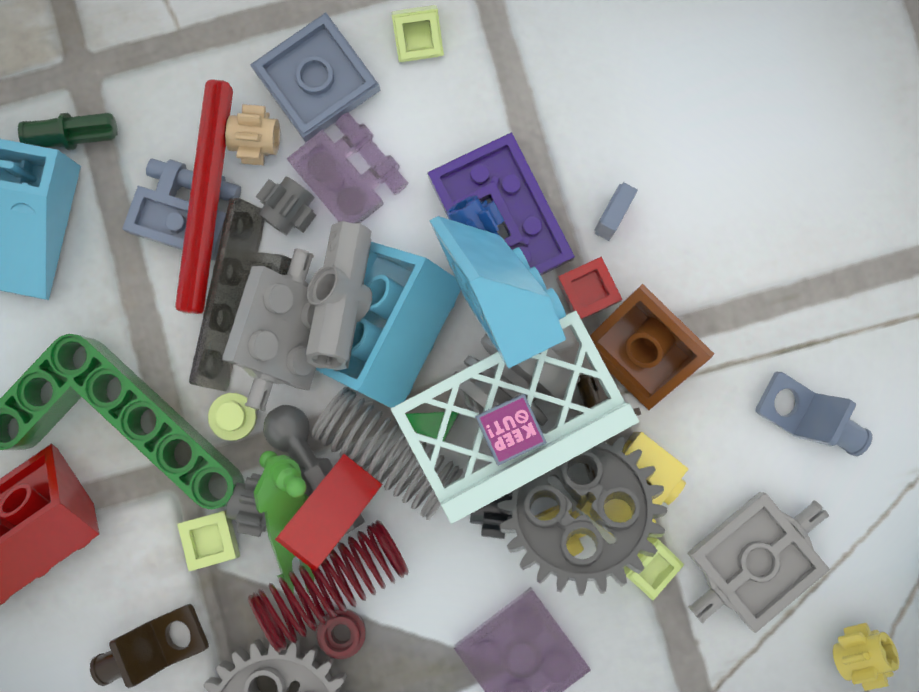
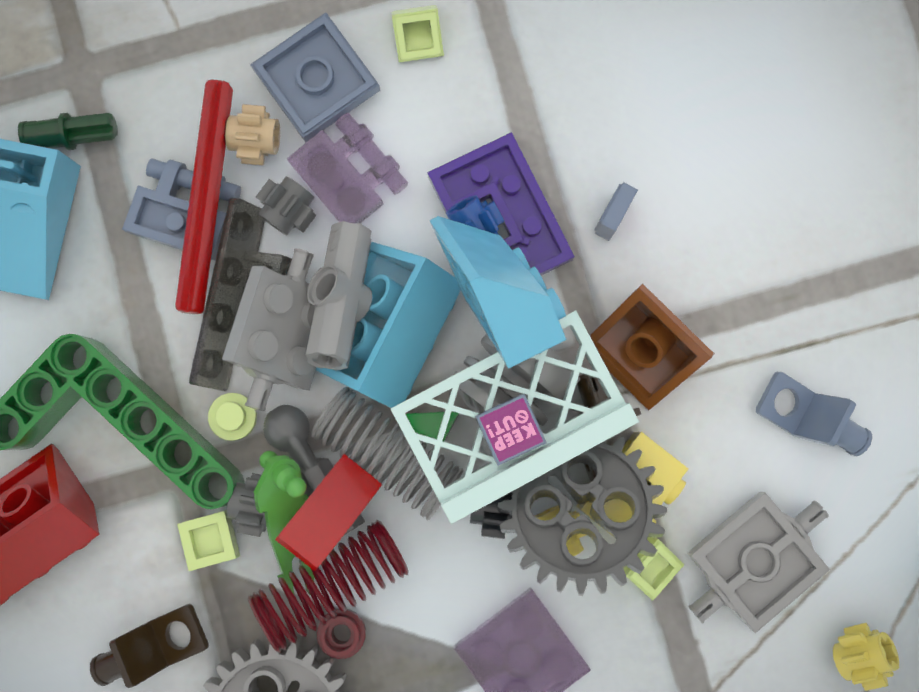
red tile [556,256,623,320] -> none

